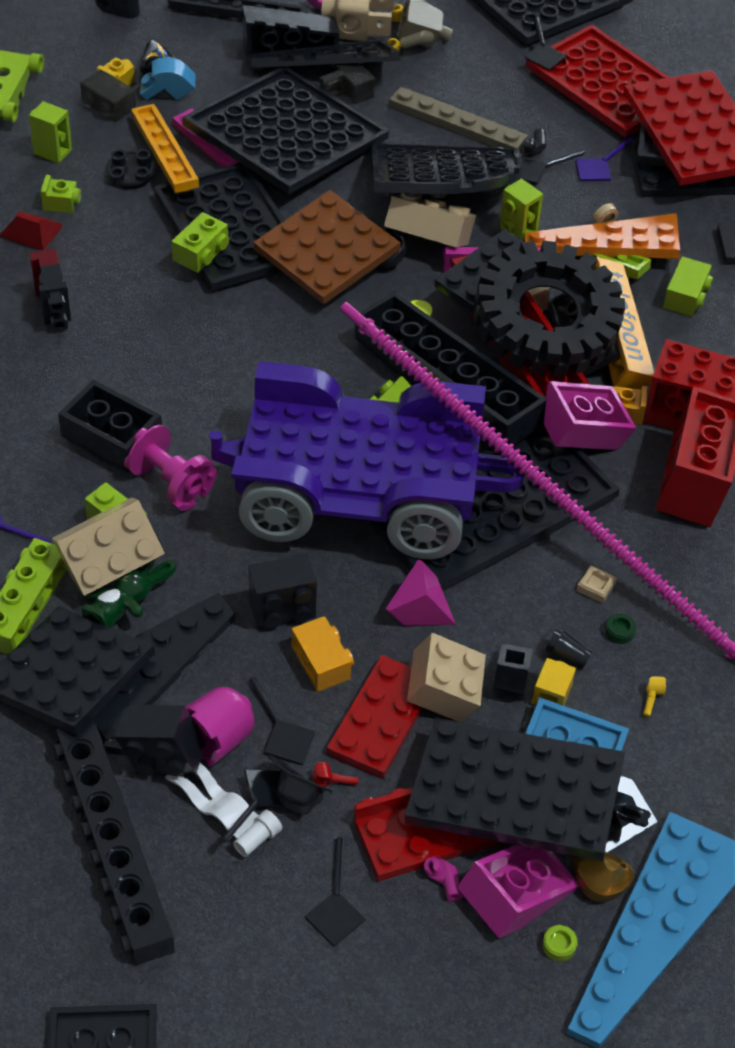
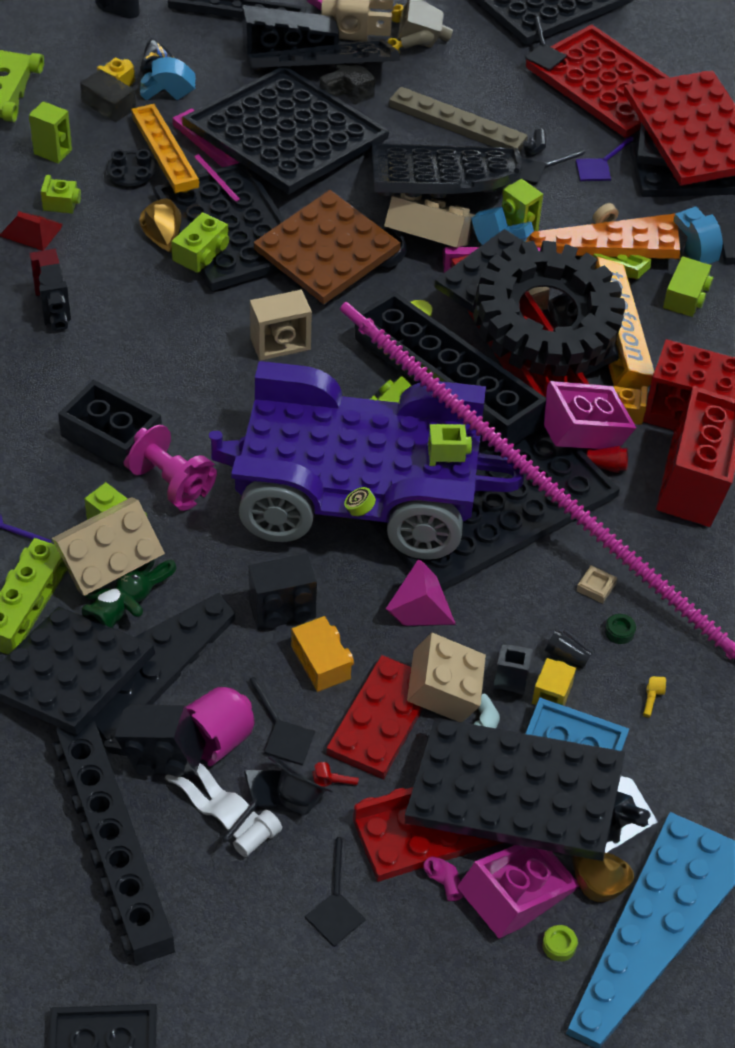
none -> pearl gold piece [139,198,181,253]
none -> dark pink piece [194,155,240,202]
none -> tan brick [250,289,312,361]
none -> lime tile [344,487,376,516]
none -> lime brick [428,424,472,466]
none -> dark azure brick [471,207,534,245]
none -> light aqua arm [474,694,500,728]
none -> red cone [587,445,628,473]
none -> dark azure brick [674,207,723,264]

